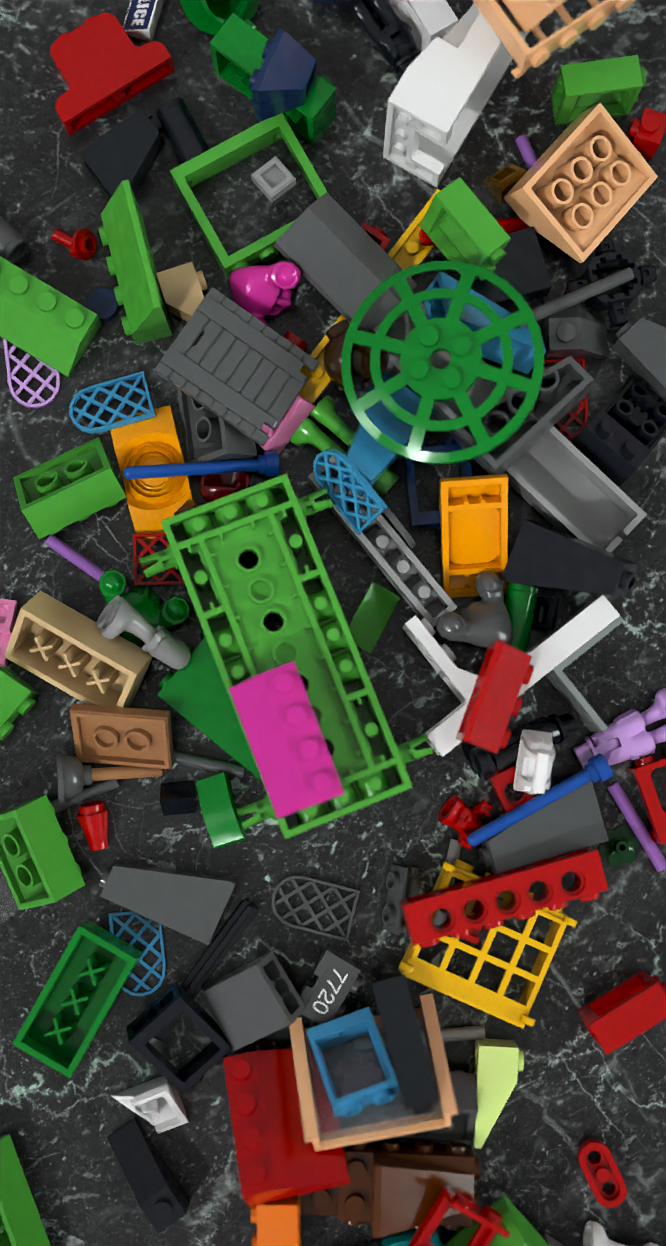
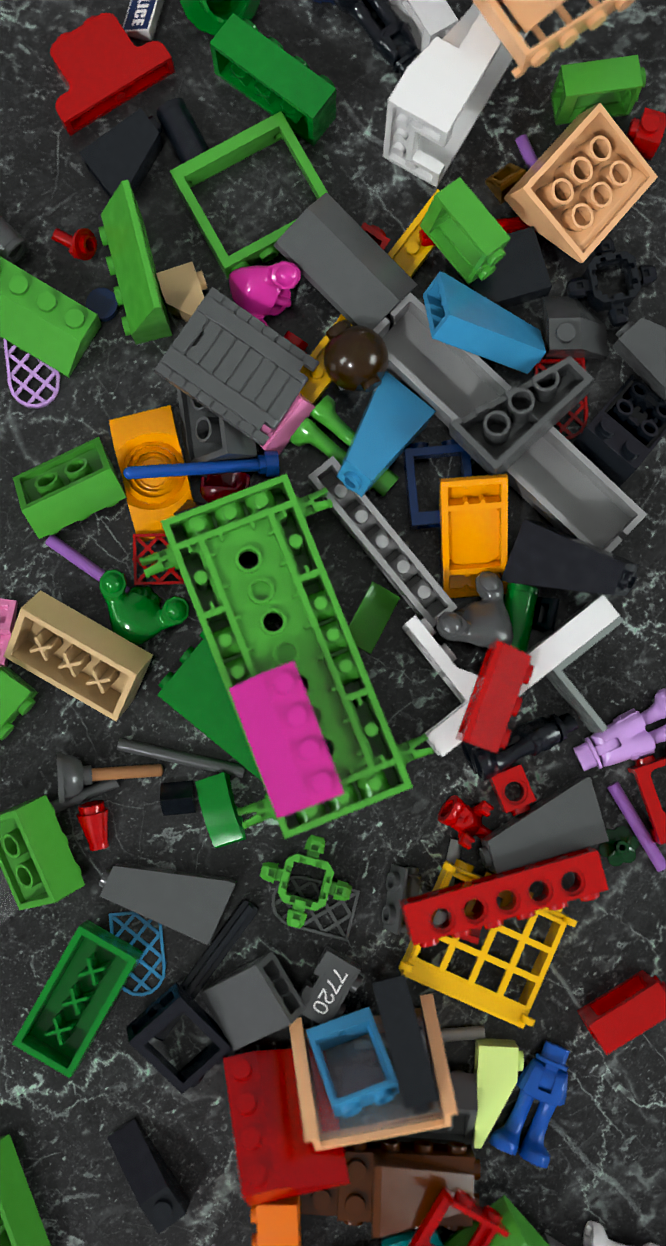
dark azure window [69,371,156,434] -> none
medium nougat tile [70,703,174,770] -> none
light grey piece [96,595,191,669] -> none
white slope [111,1076,189,1134] -> none
dark blue slope [249,28,317,121] -> none
light grey tile [251,156,296,203] -> none
dark azure window [313,449,387,535] -> none
green dish [341,261,544,464] -> none
dark grey window [382,507,416,550] -> none
blue piece [467,753,613,846] -> none
white piece [513,729,555,795] -> none
dark grey bar [518,267,634,329] -> none
red plate [577,1139,627,1208] -> none
none -> bright green piece [260,834,352,929]
none -> blue piece [489,1041,570,1168]

